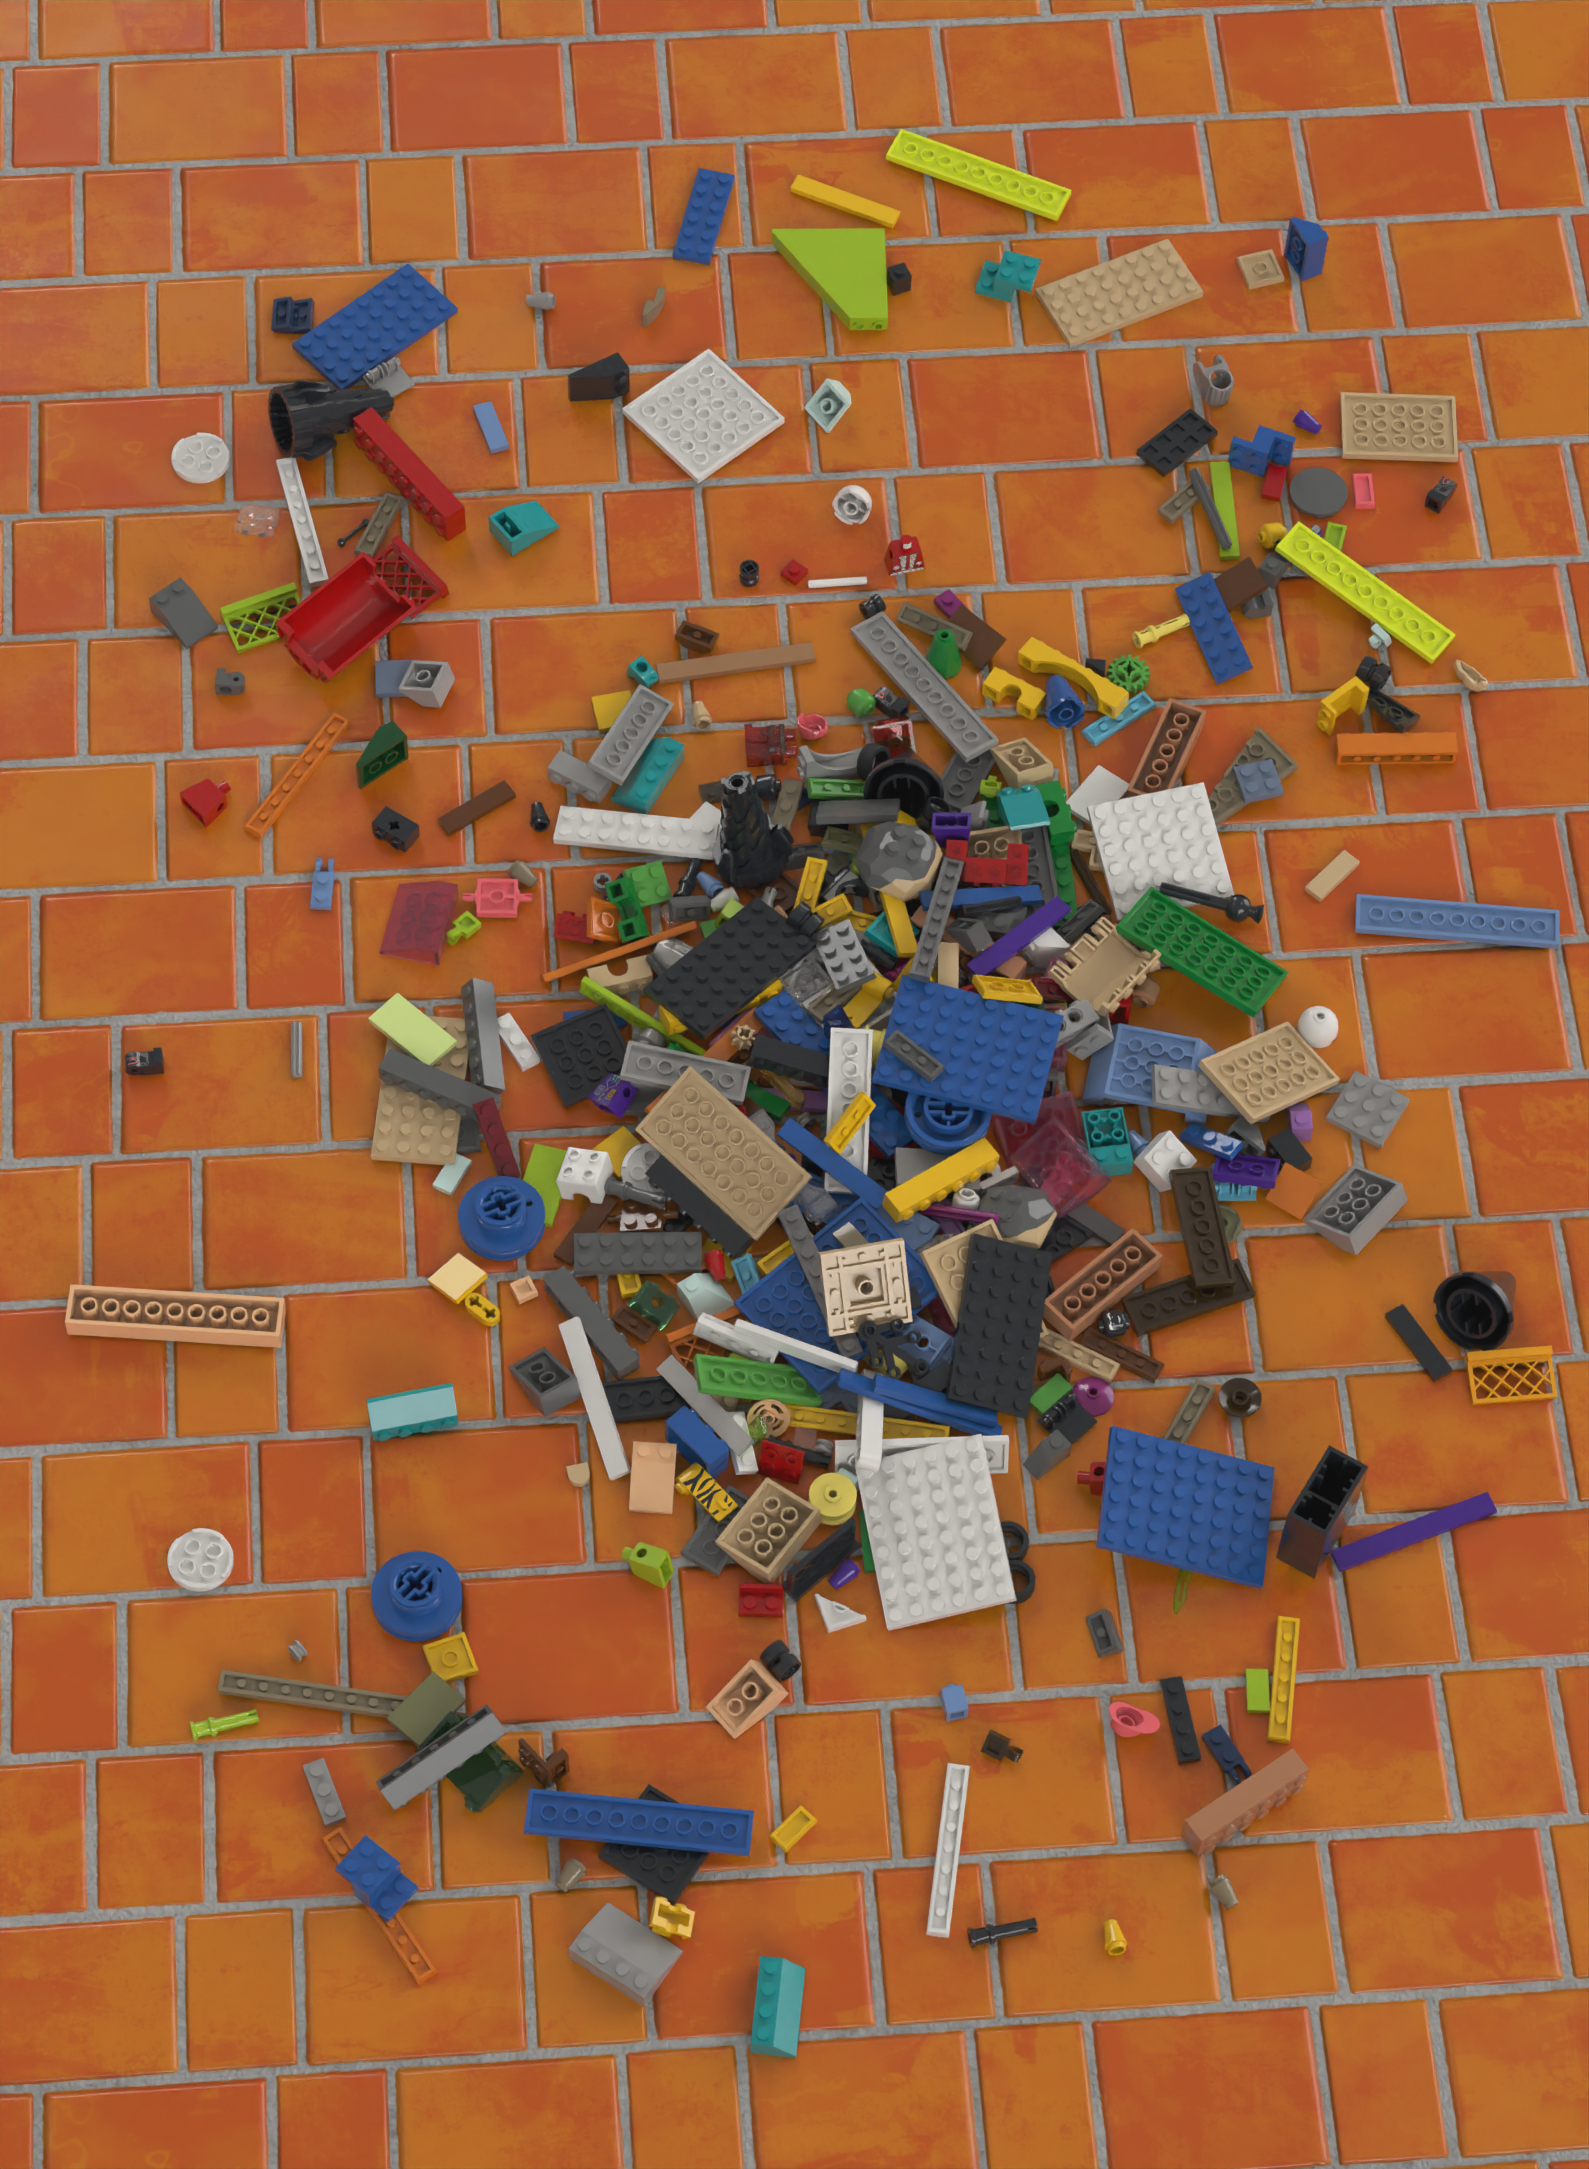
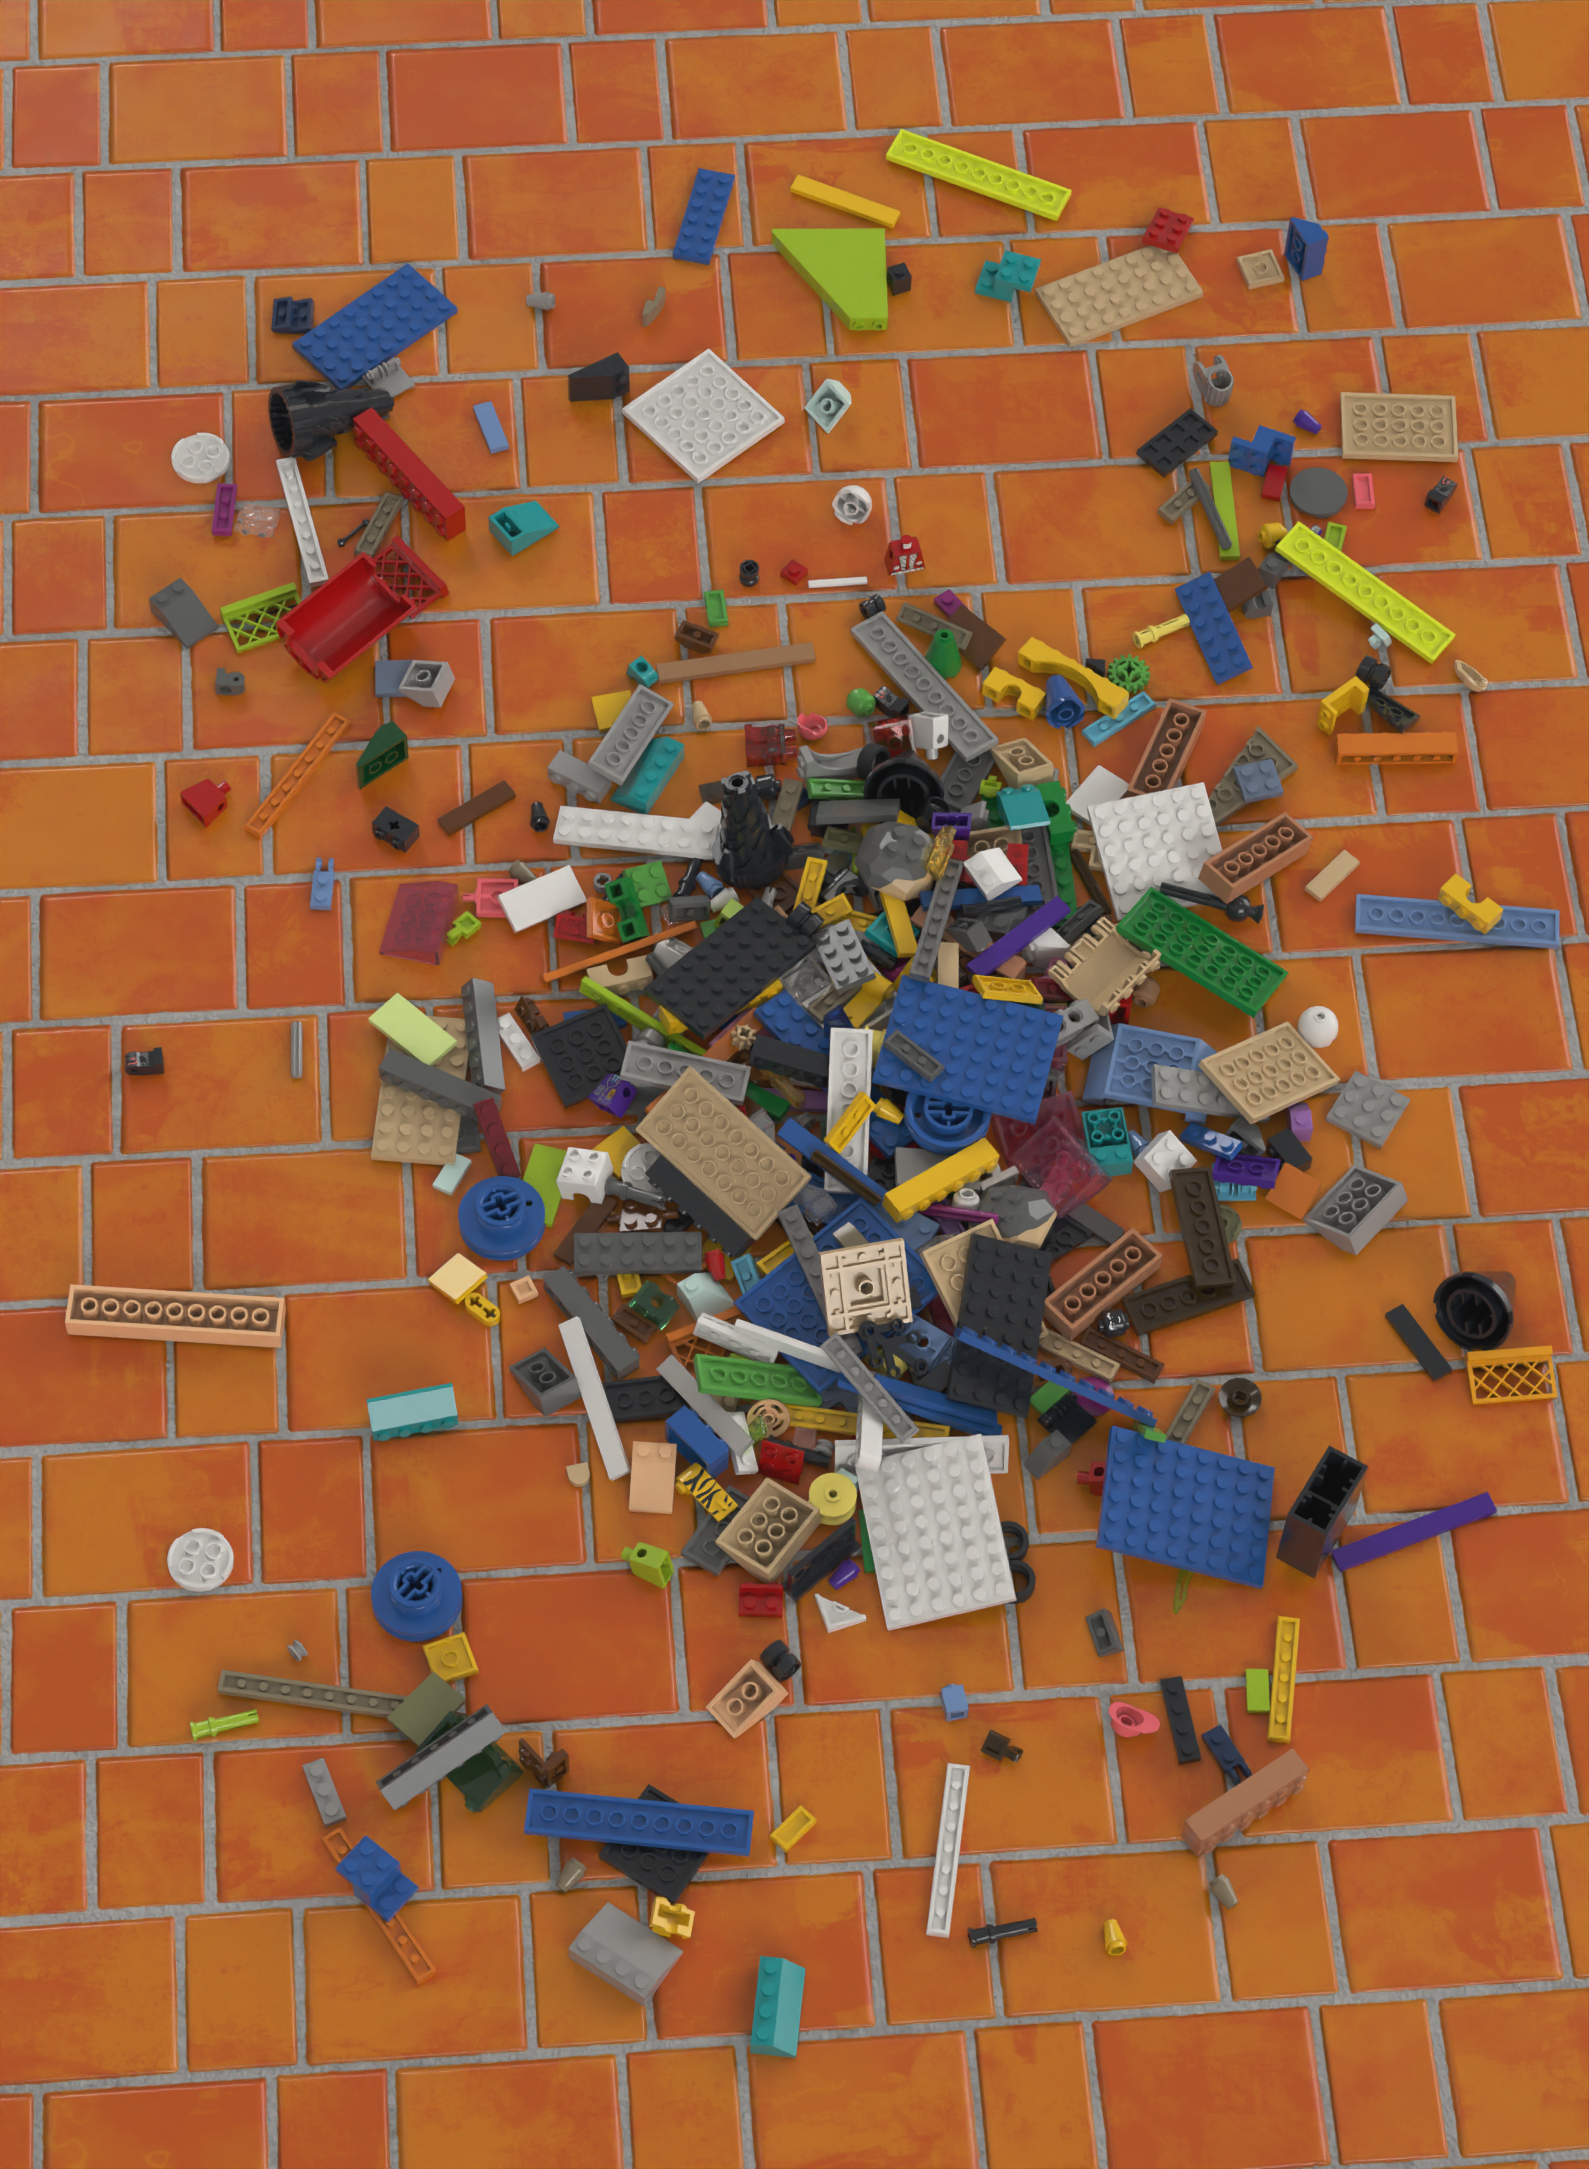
none -> magenta plate [212,483,238,536]
none -> white tile [497,865,587,933]
none -> reddish brown hinge [514,996,550,1035]
none -> bright green tile [704,590,728,628]
none -> dark brown axle [811,1150,882,1207]
none -> light grey tile [820,1332,919,1444]
none -> yellow cone [873,1097,904,1125]
none -> white torso [908,712,948,760]
none -> clear yellow hinge [924,825,956,880]
none -> blue plate [953,1326,1157,1428]
none -> white slope [964,847,1022,901]
none -> bright green tile [1132,1420,1167,1443]
none -> red plate [1142,207,1194,254]
none -> nougat brick [1198,812,1314,904]
none -> yellow arch [1438,873,1503,934]

